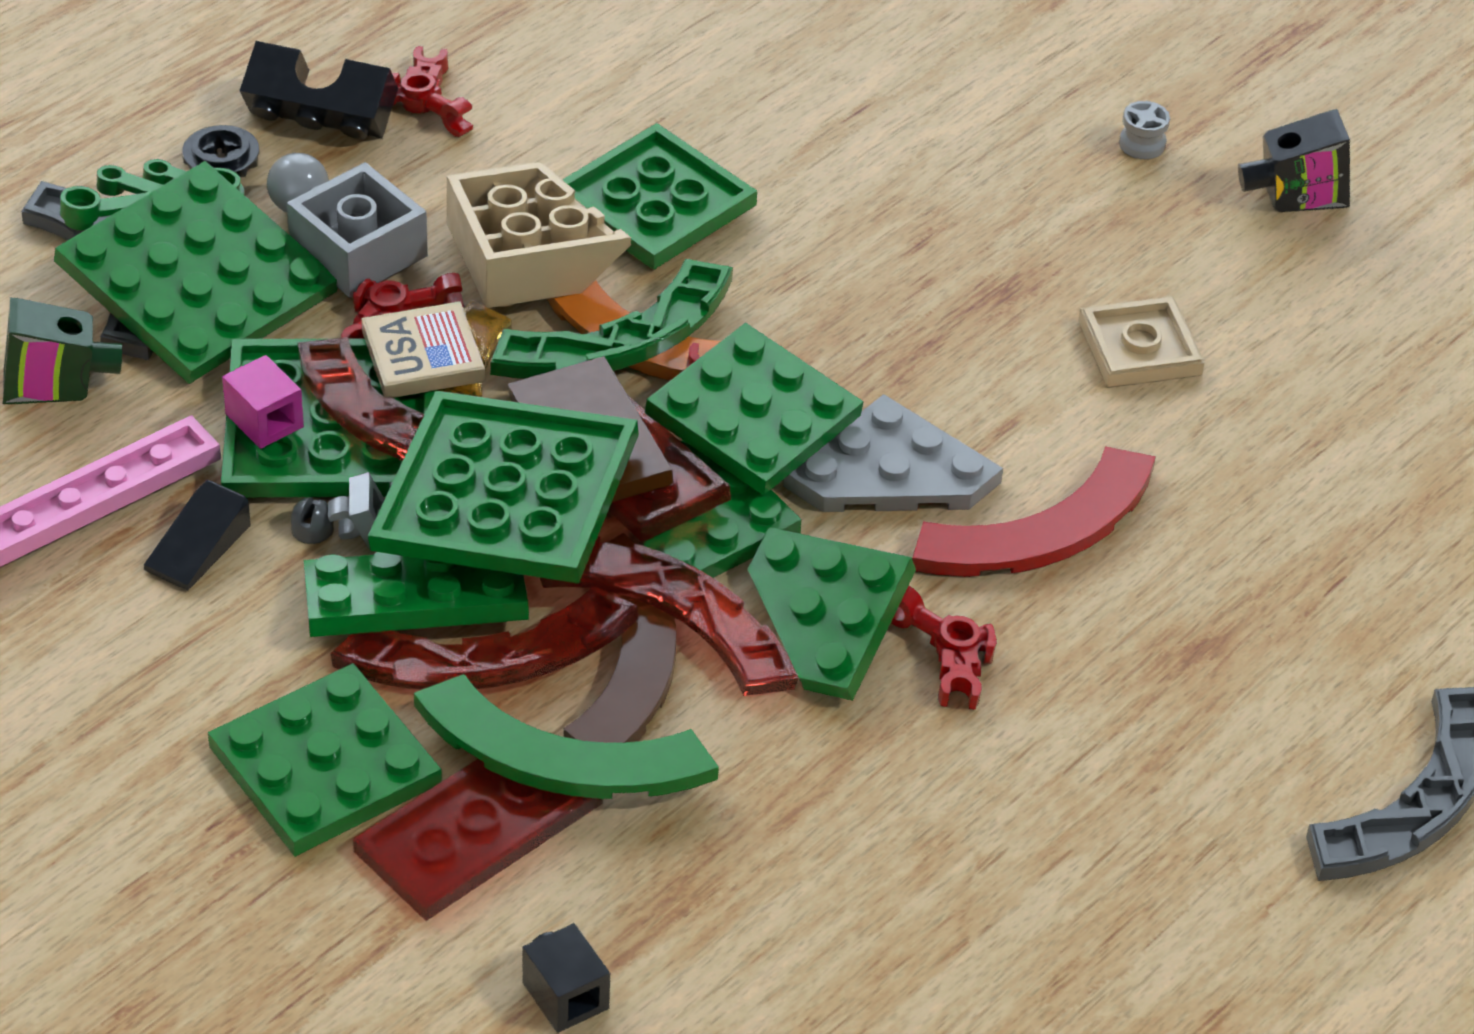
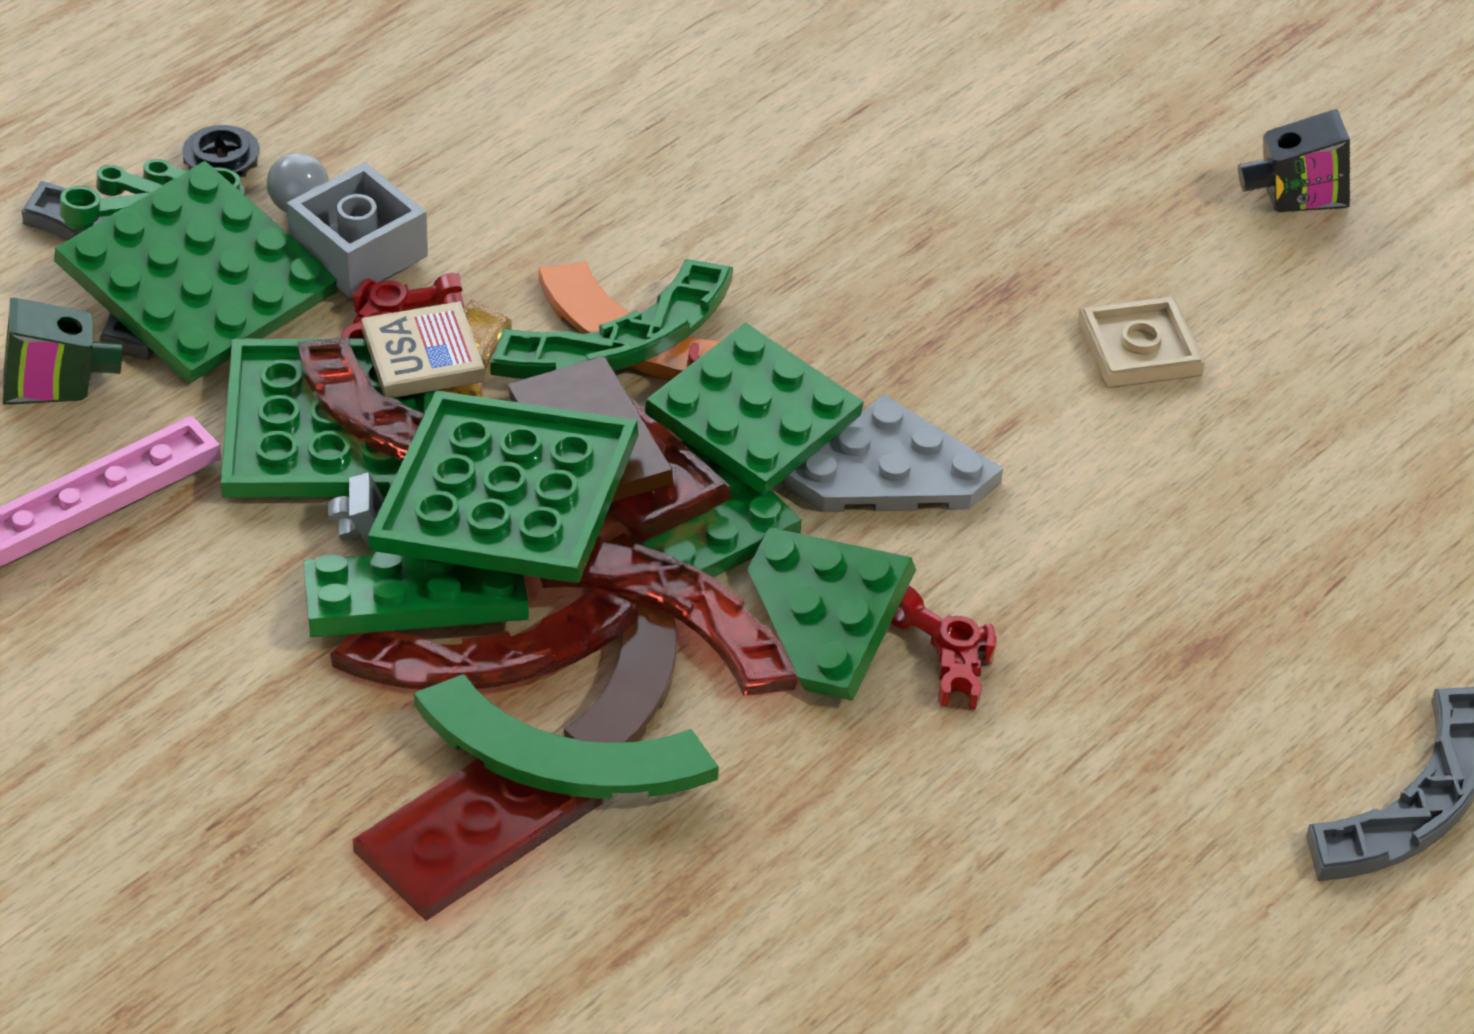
black slope [144,480,251,591] -> none
green plate [208,663,442,857] -> none
dark pink brick [222,355,304,449] -> none
black arch [239,41,398,139] -> none
dark grey hinge [291,497,334,544] -> none
red piece [392,46,473,137] -> none
tan wedge [447,162,631,308] -> none
black brick [522,923,610,1033] -> none
green plate [562,123,757,270] -> none
tile [912,446,1156,577] -> none
light grey wheel [1119,101,1170,159] -> none

